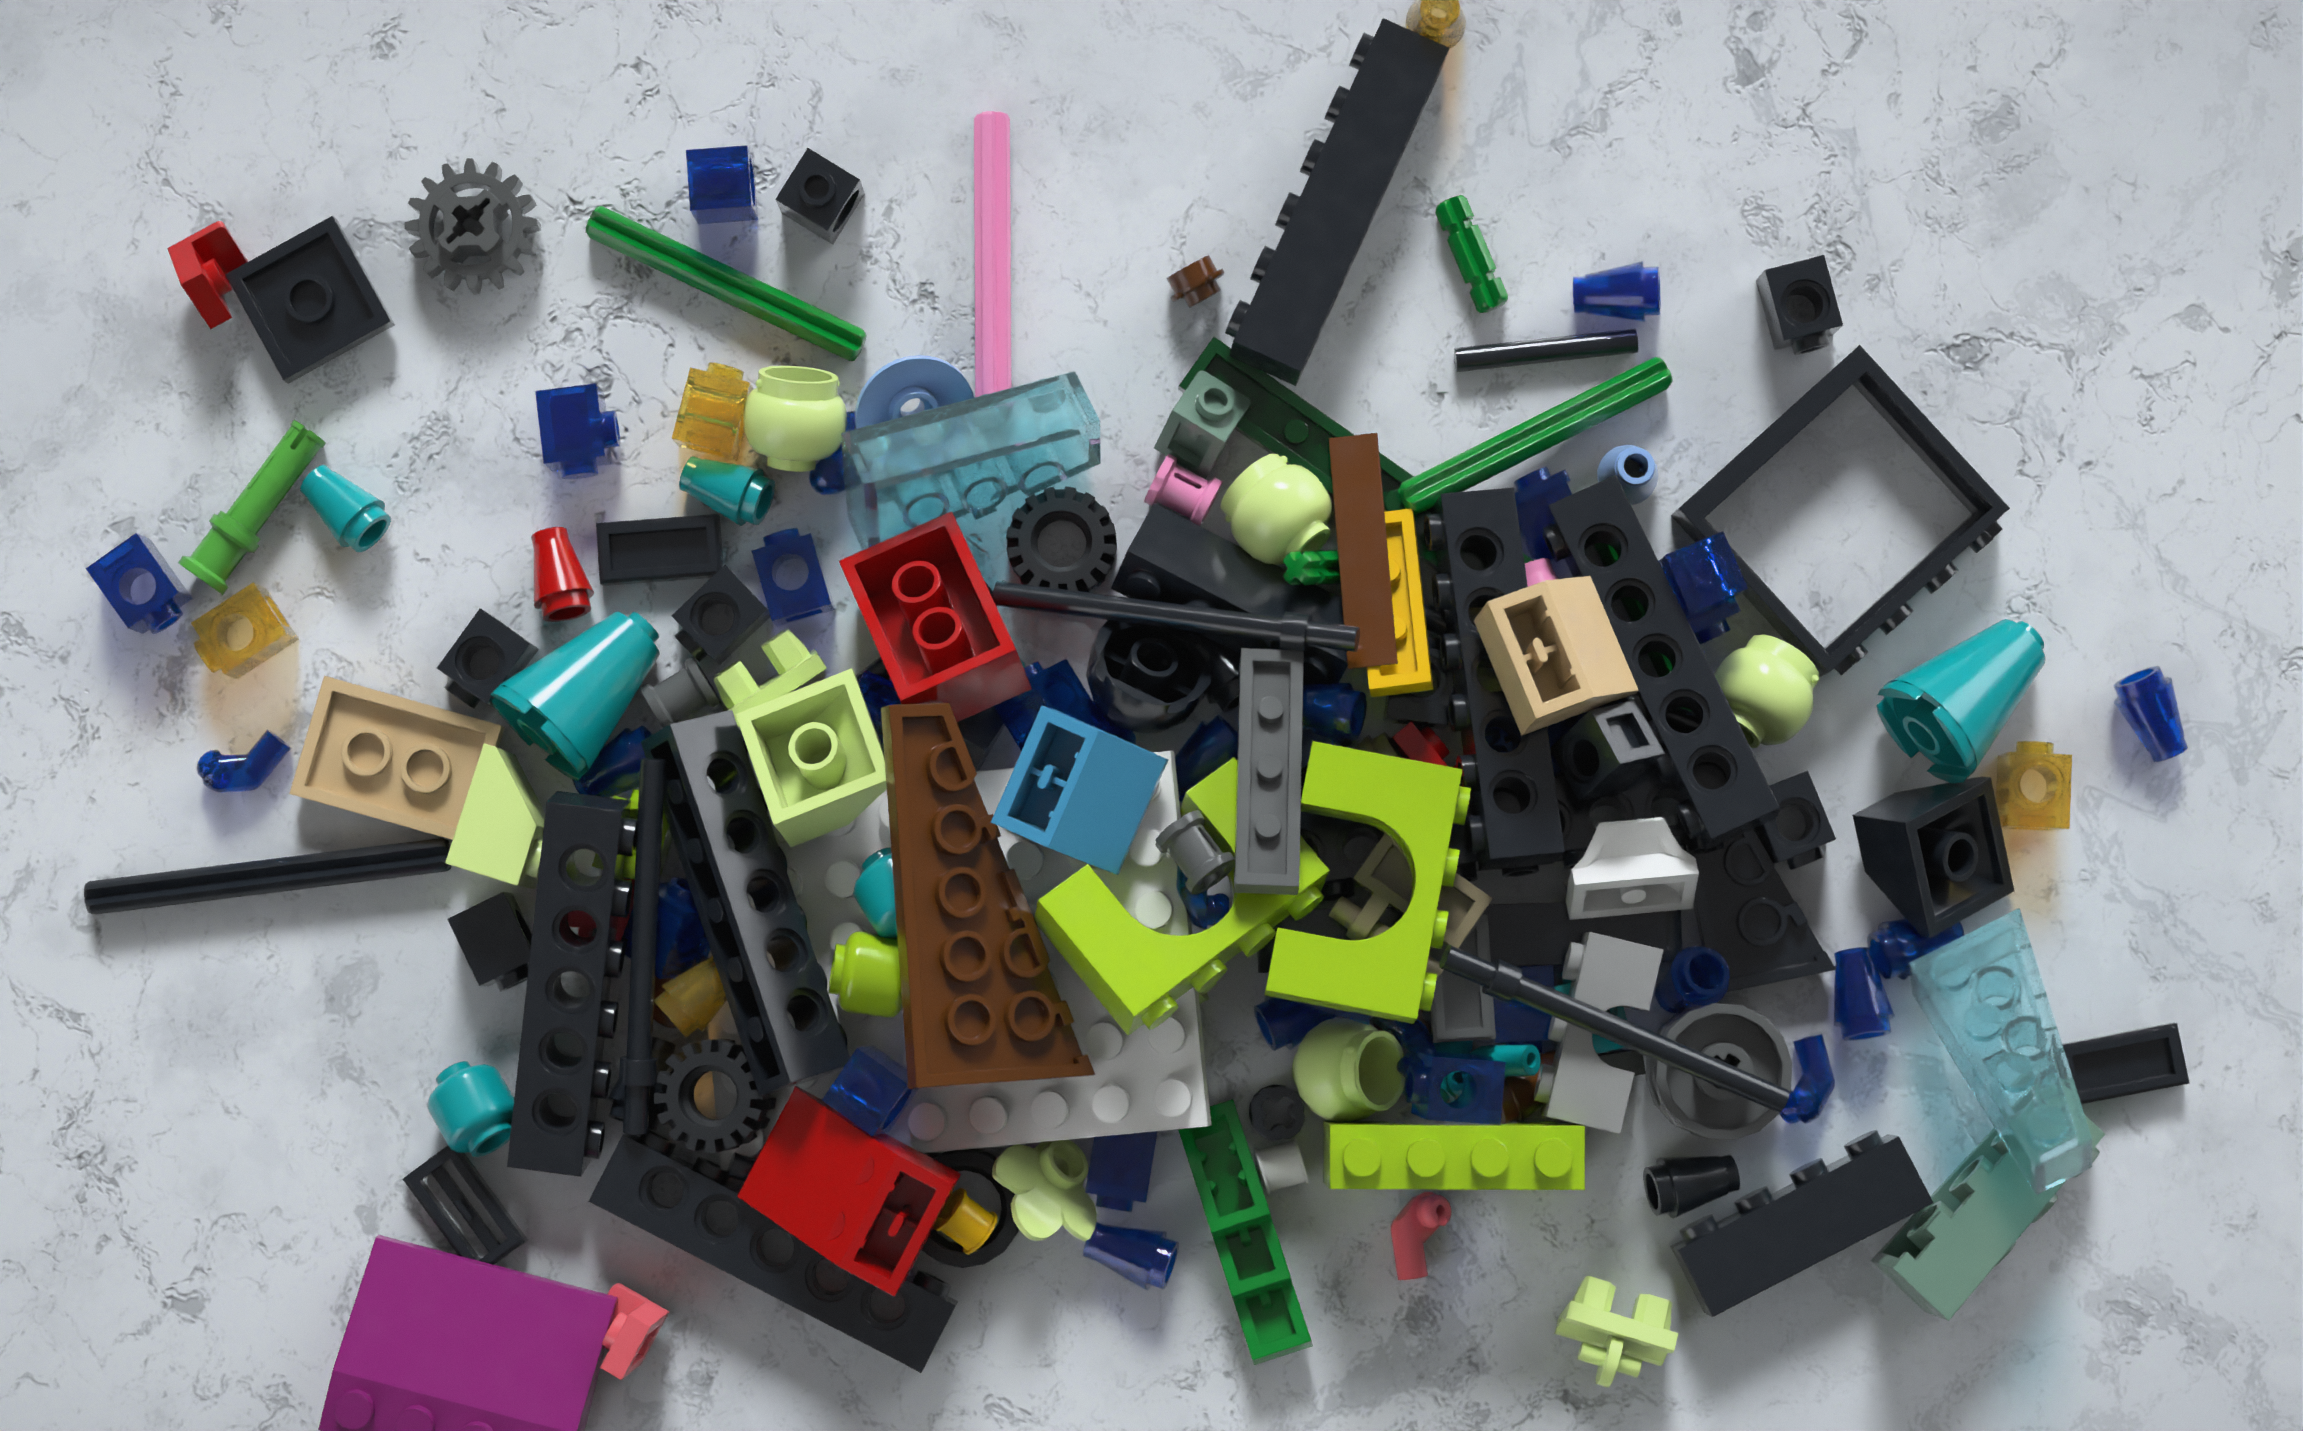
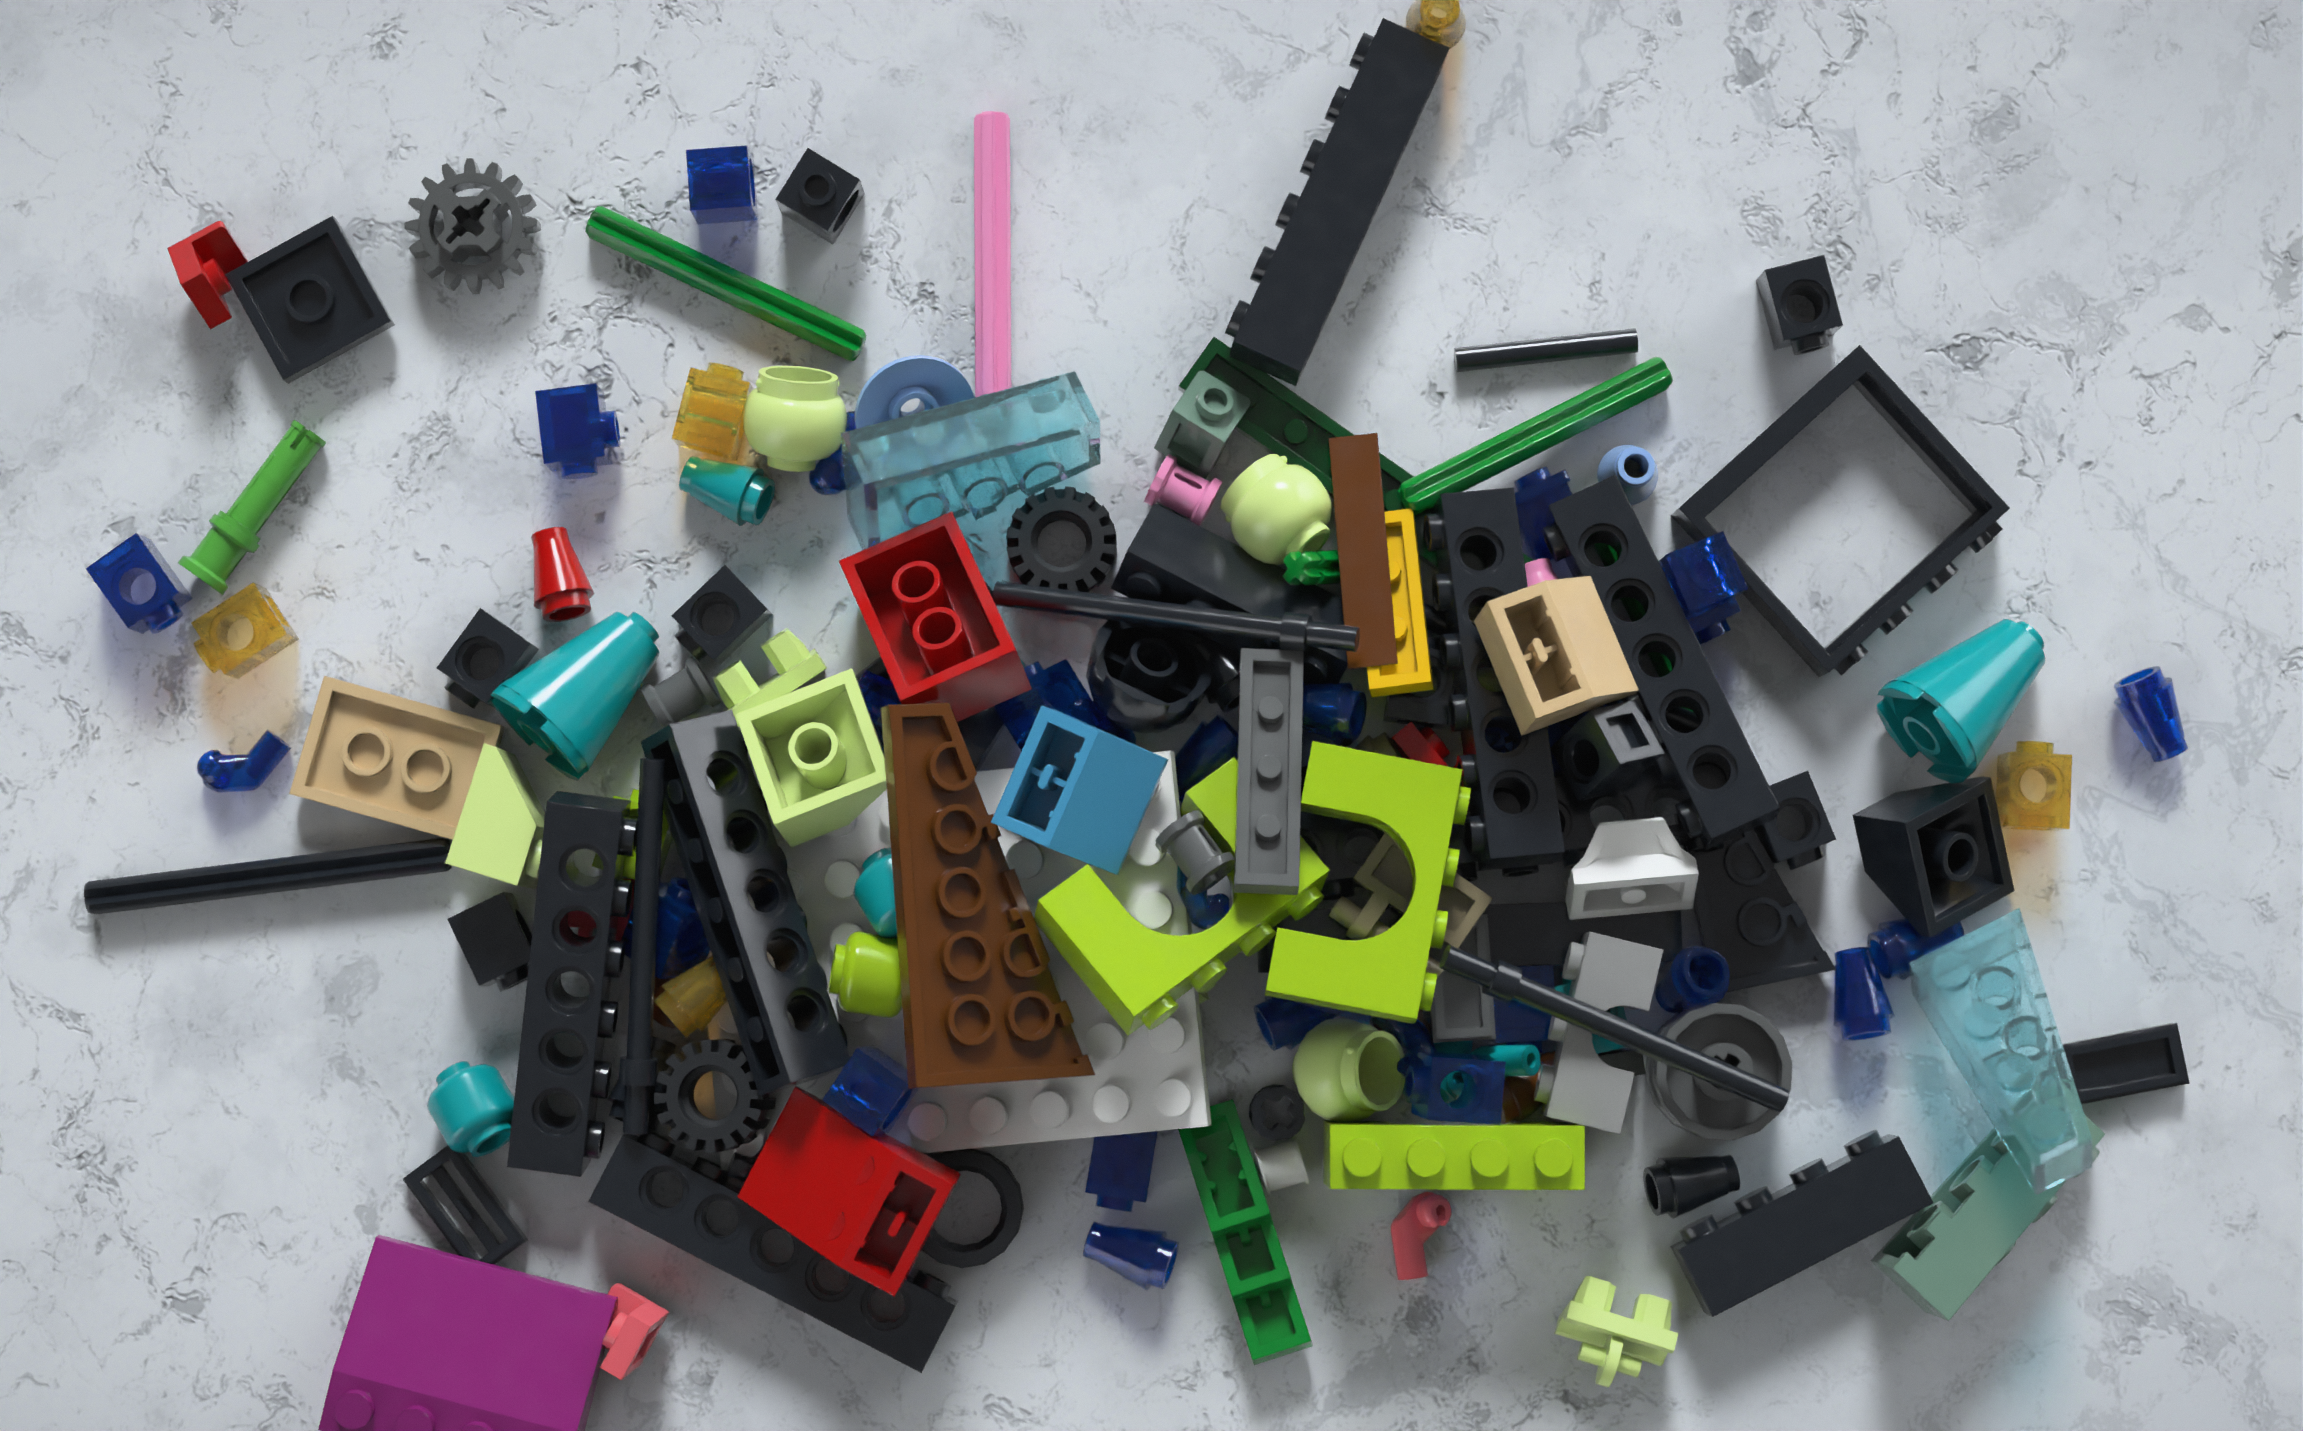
teal cone [300,465,391,553] -> none
cone [572,726,653,798] -> none
black tile [596,514,723,586] -> none
clear blue brick [751,528,836,627] -> none
yellow axle [933,1188,998,1254] -> none
yellowish green plate [992,1140,1097,1241] -> none
reddish brown plate [1166,255,1224,308] -> none
green axle [1435,195,1508,313] -> none
clear blue cone [1573,261,1661,322] -> none
yellowish green piece [1714,634,1819,748] -> none
clear blue arm [1780,1033,1835,1124] -> none

